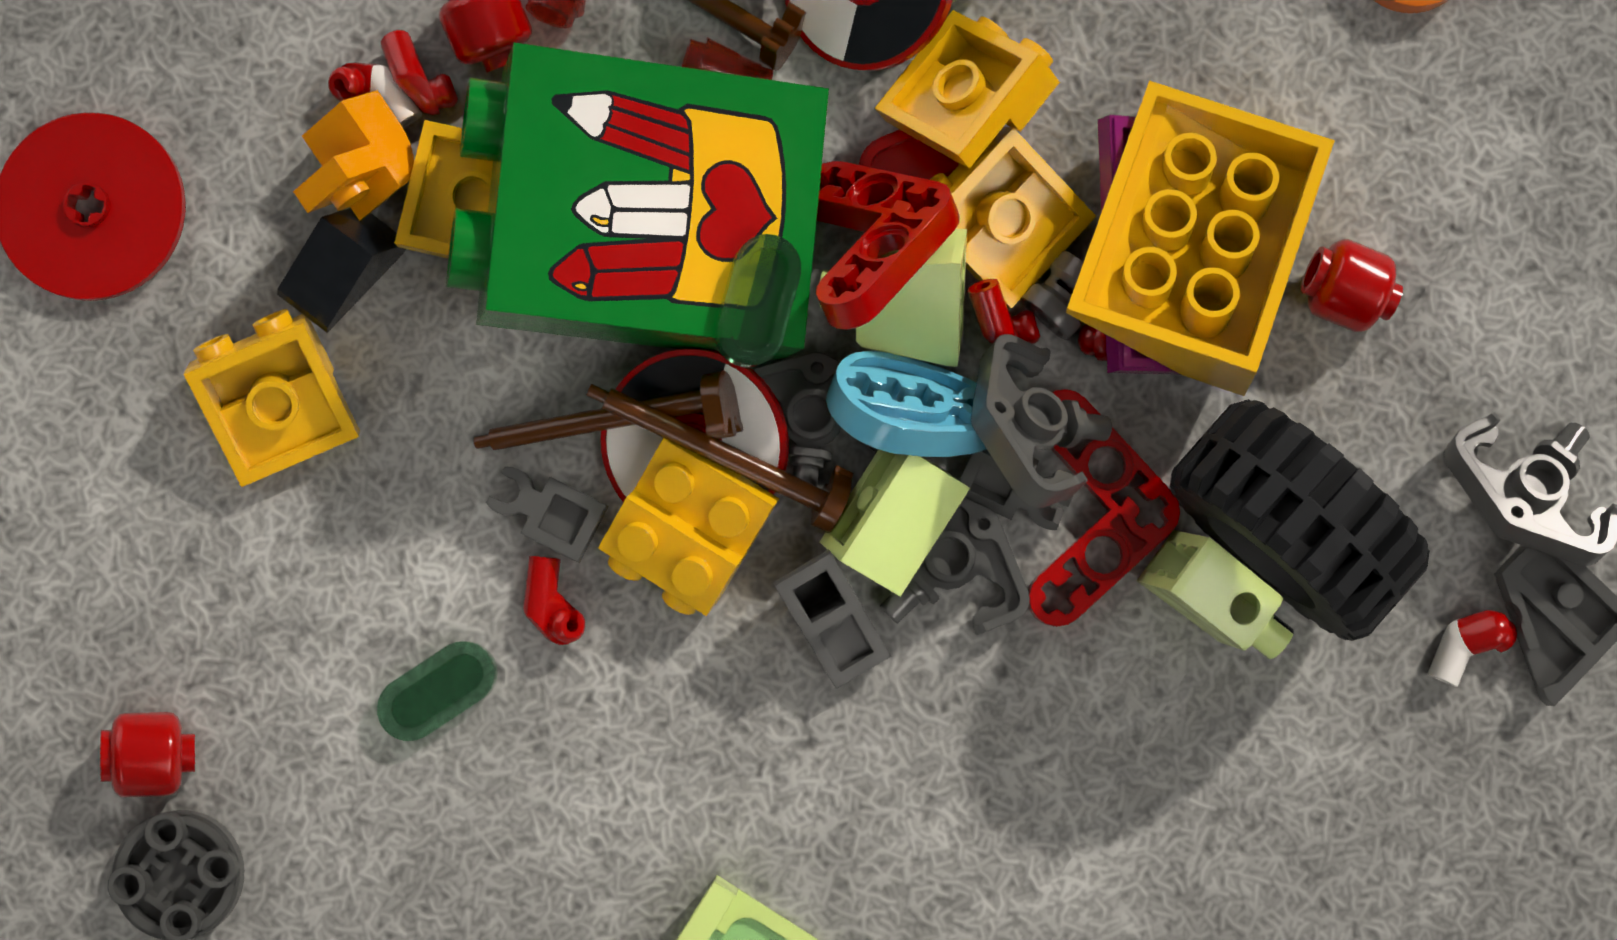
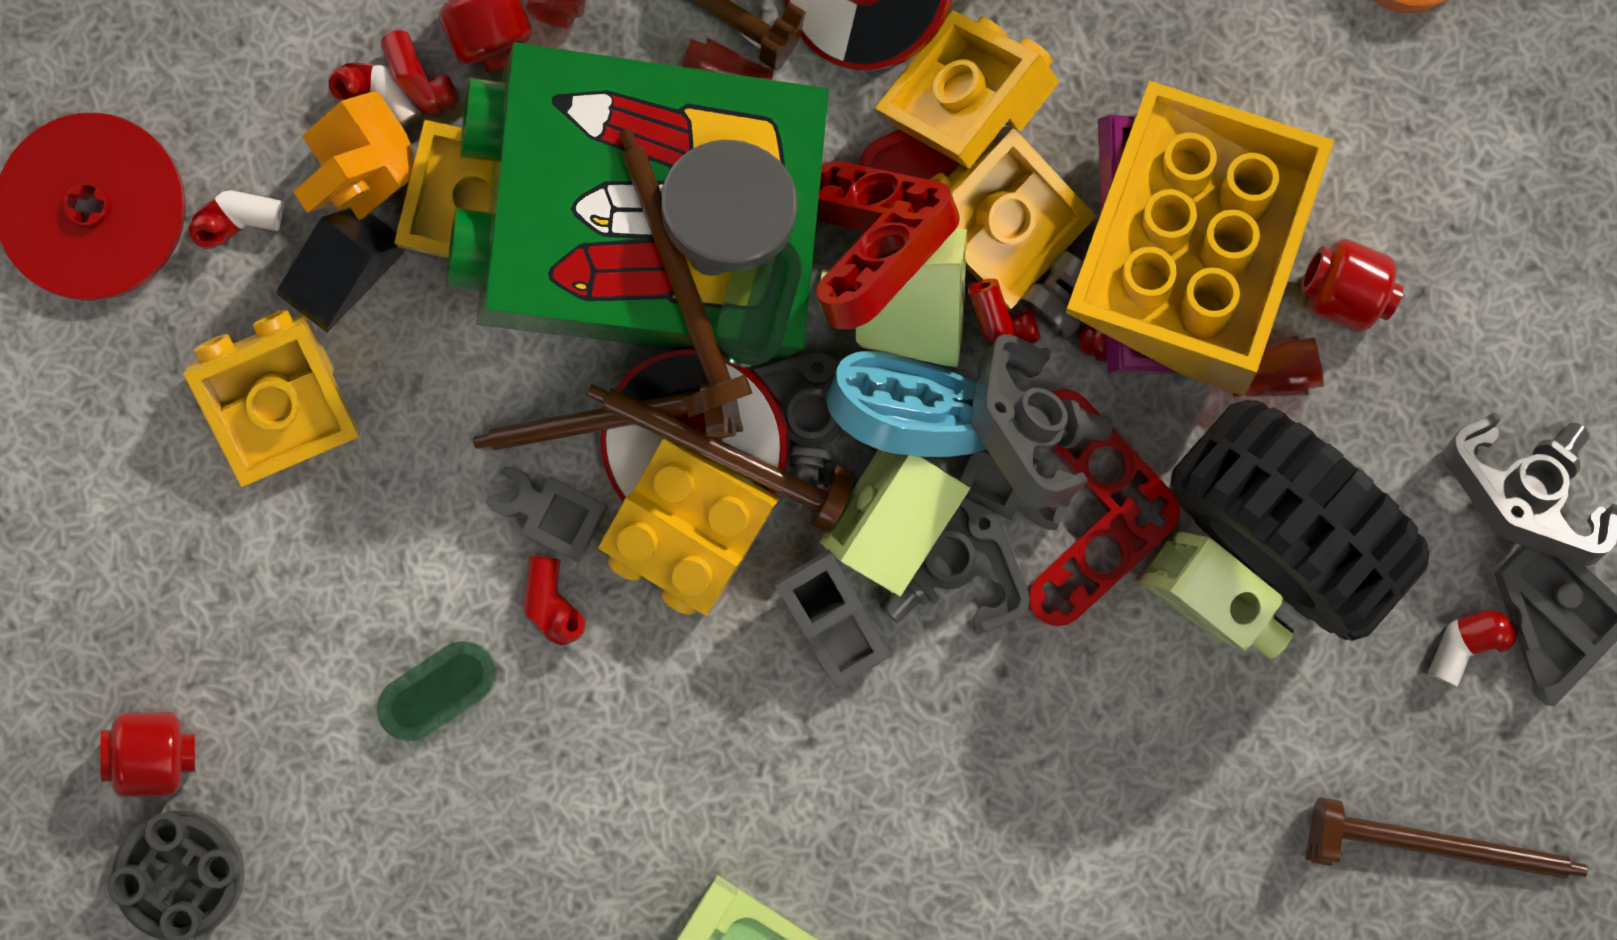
none -> arm [189,190,284,249]
none -> reddish brown piece [619,129,753,417]
none -> dark grey tile [661,140,798,276]
none -> clear red cone [1232,334,1324,398]
none -> reddish brown piece [1305,797,1588,879]

